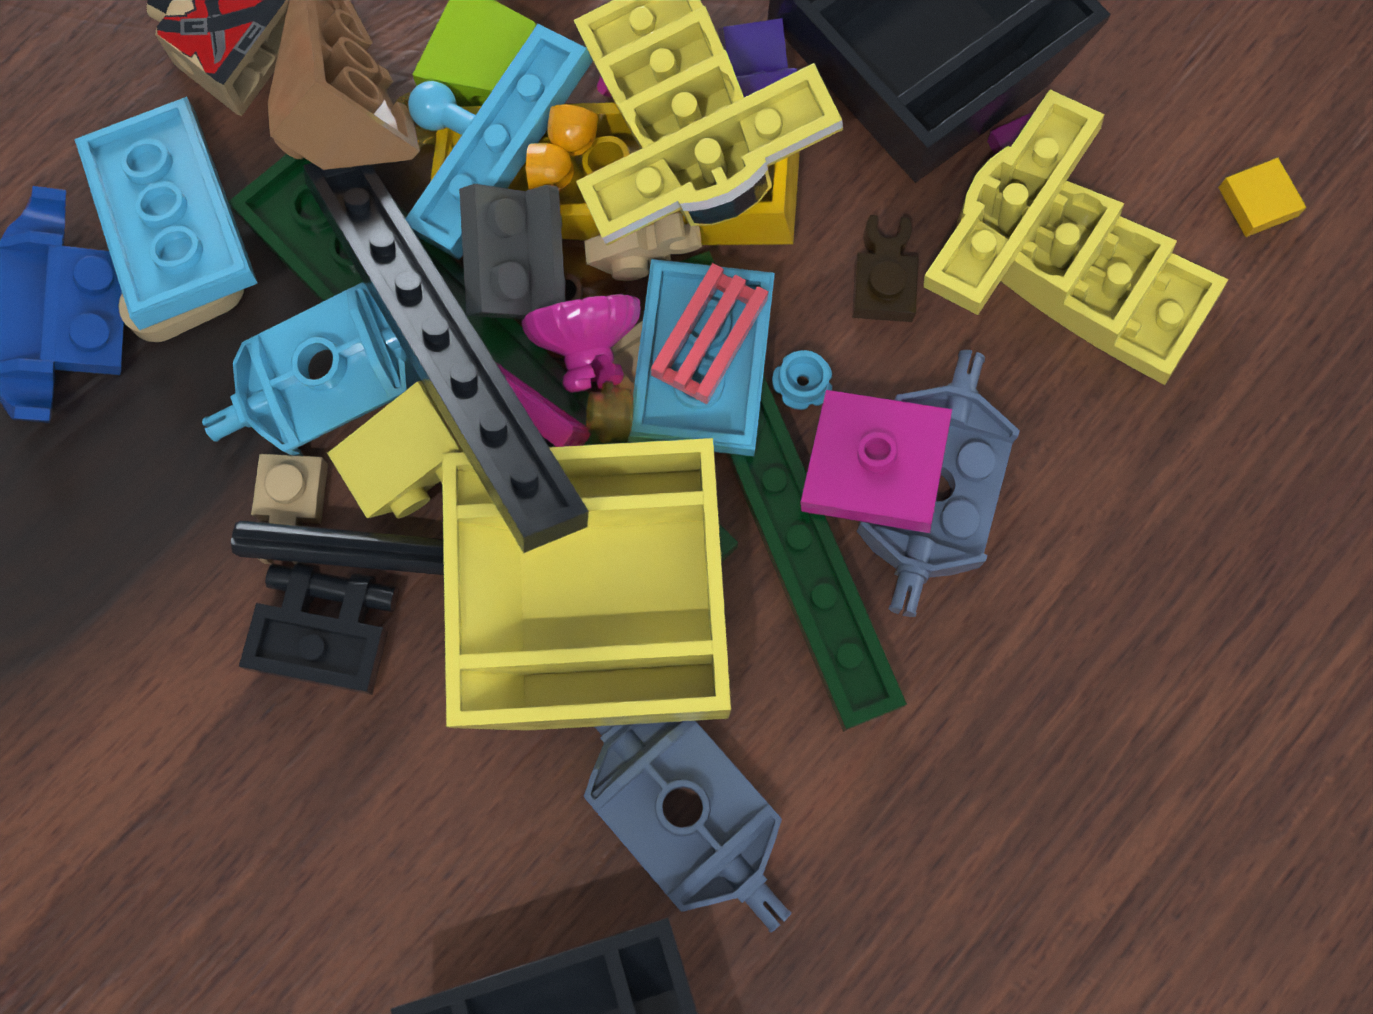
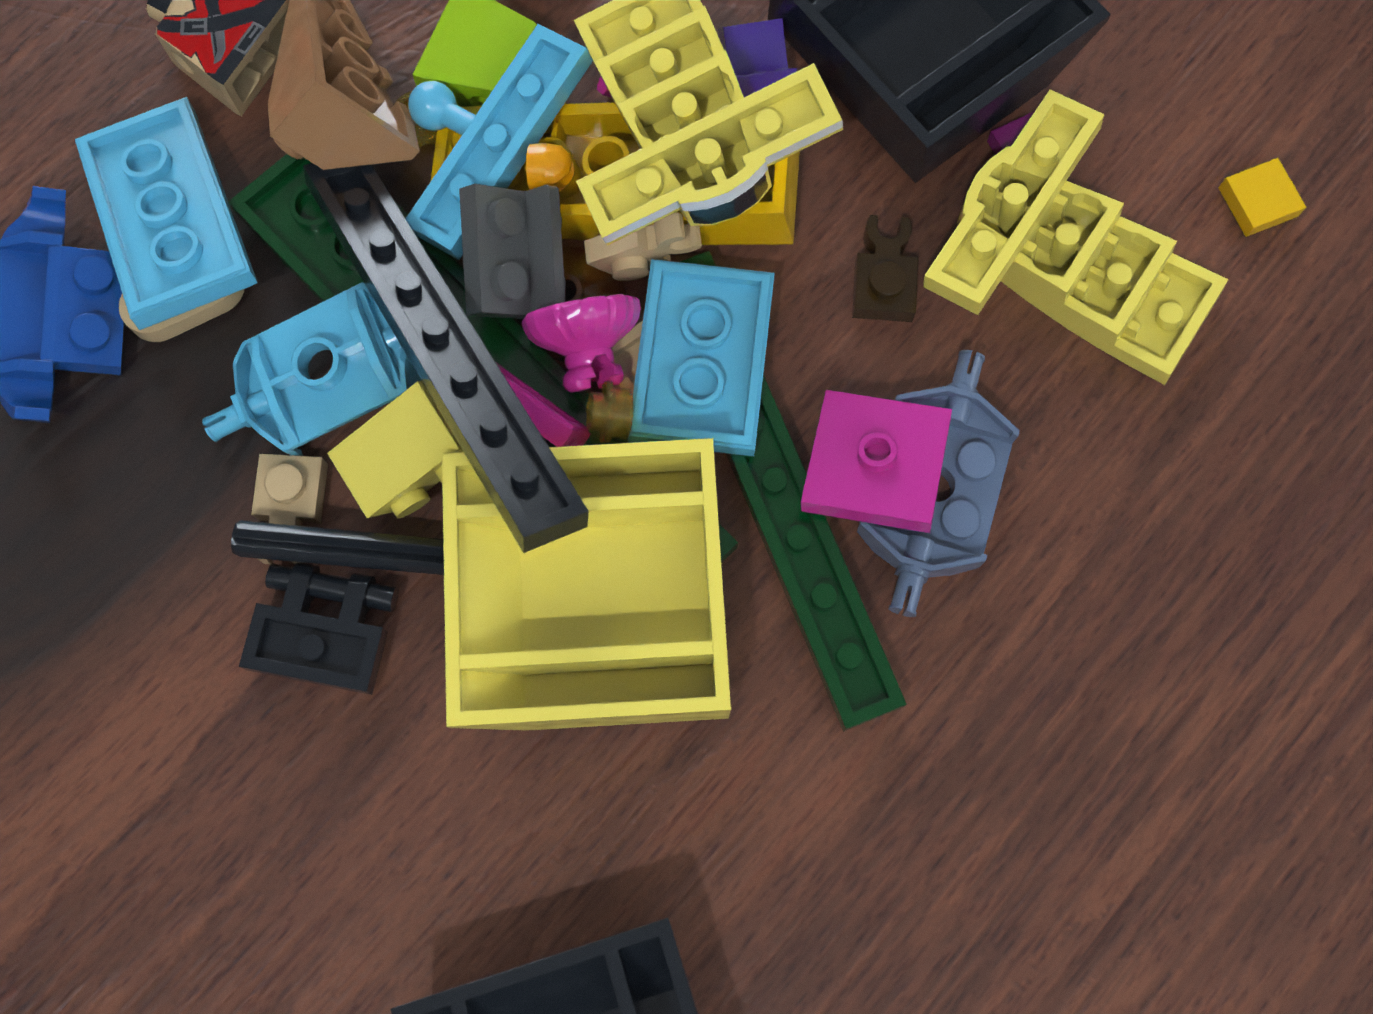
light orange hinge [547,105,599,157] -> none
sand blue plate [584,721,792,933] -> none
coral tile [651,263,769,404] -> none
medium azure plate [772,350,832,410] -> none

